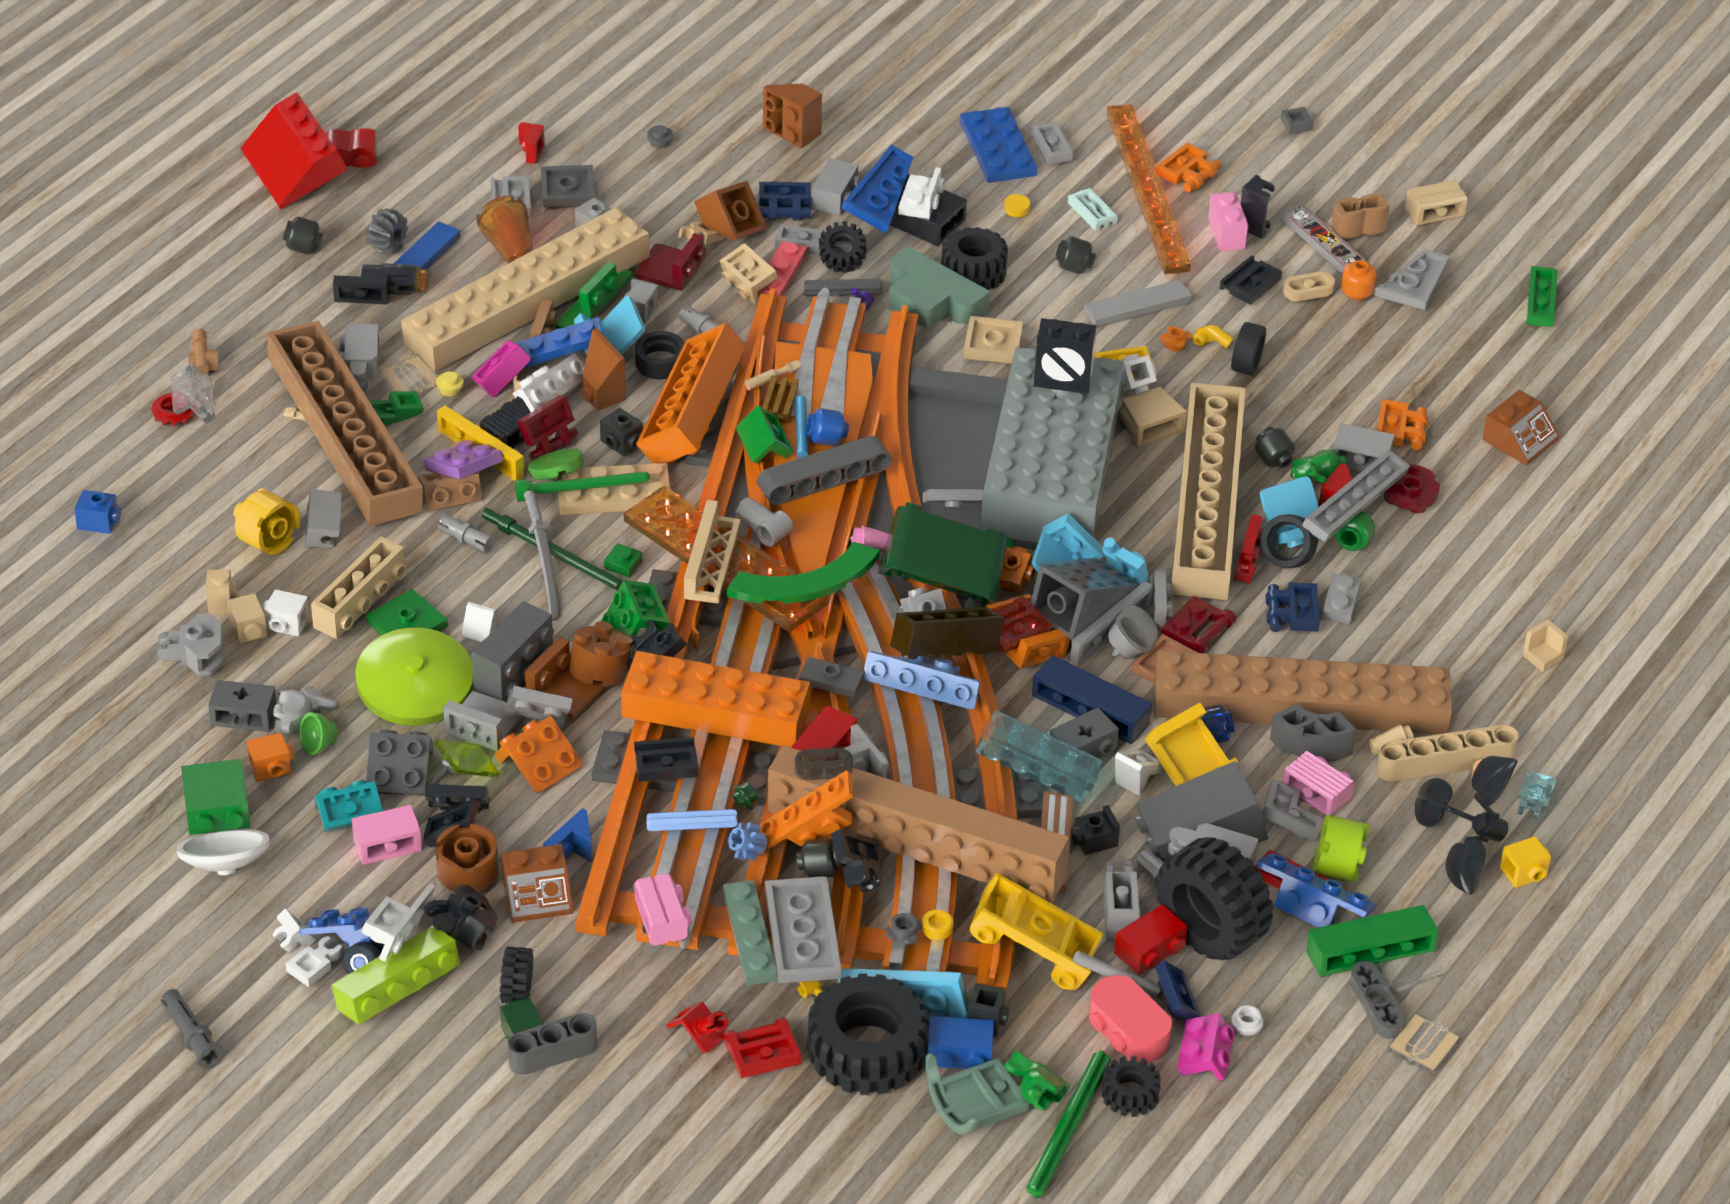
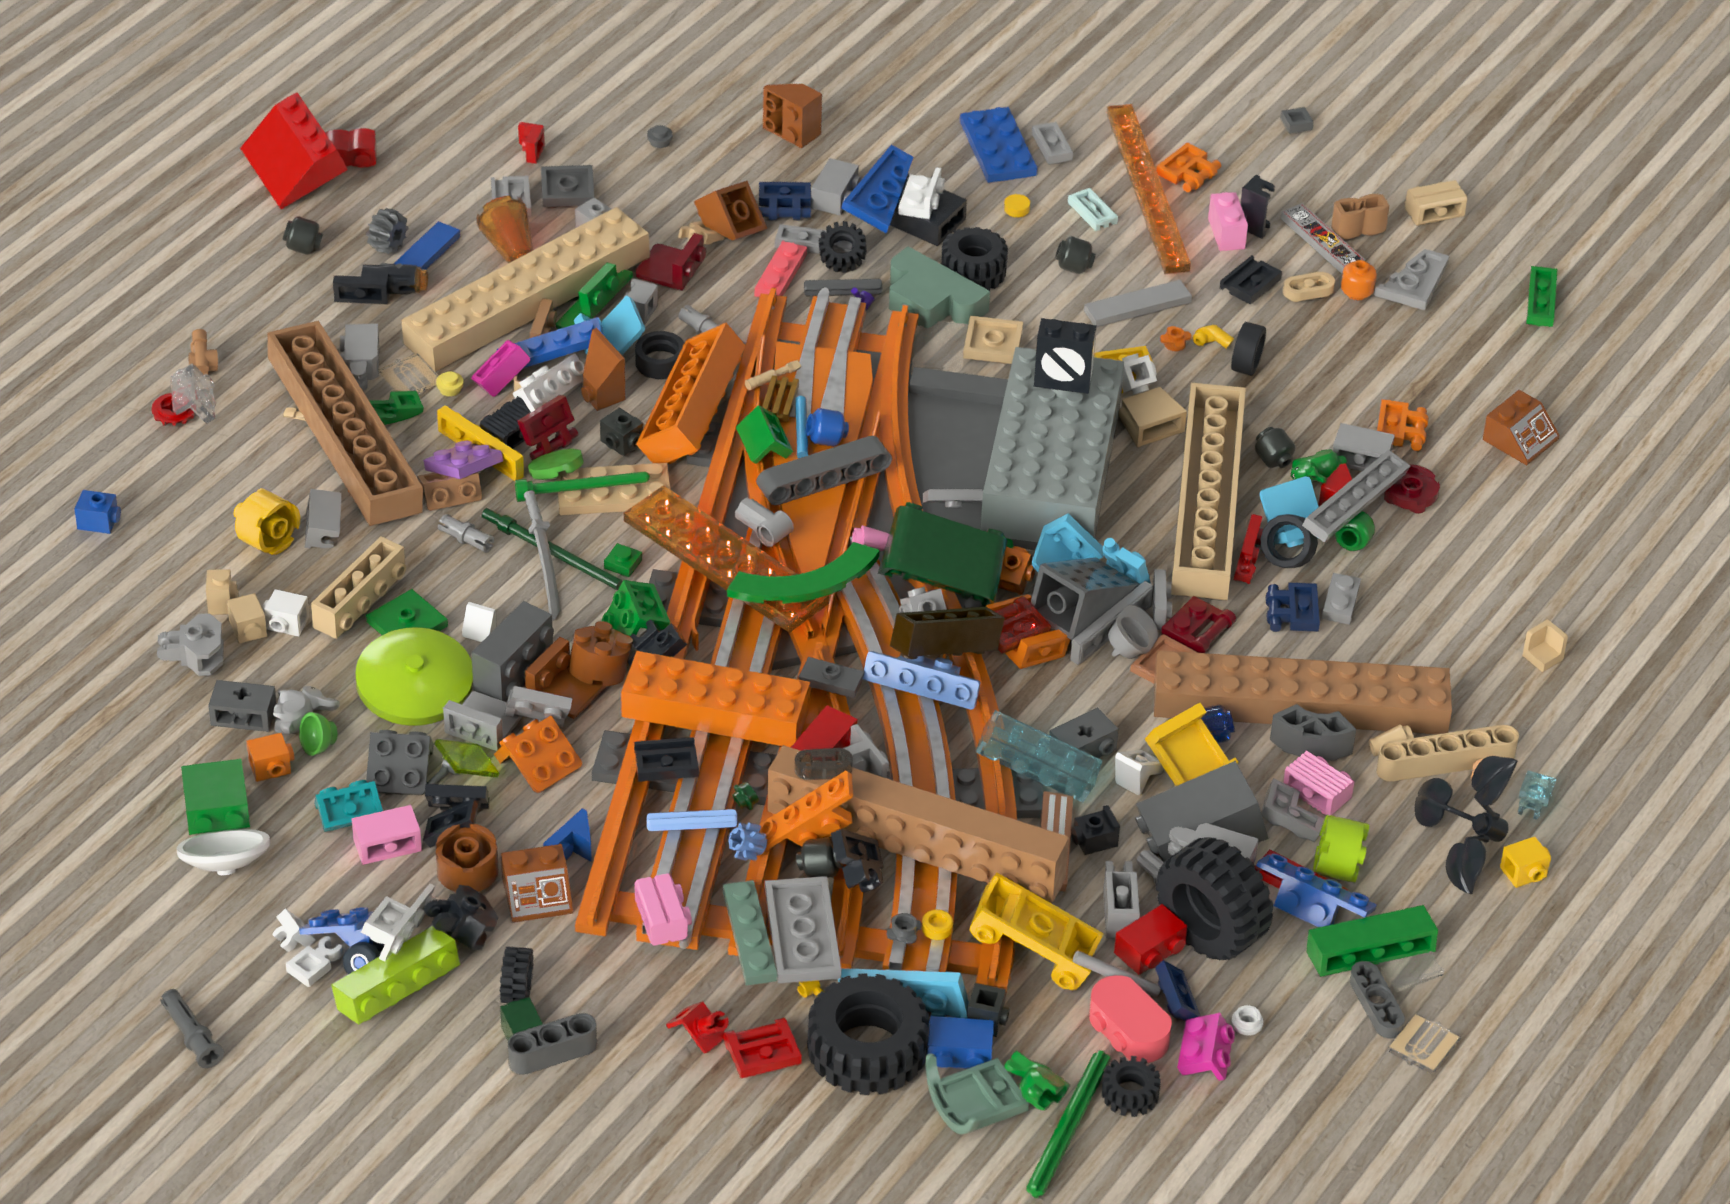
tan fence [684,500,741,604] -> none
tan bracket [720,243,778,305] -> none
dark blue brick [1032,655,1152,745] -> none

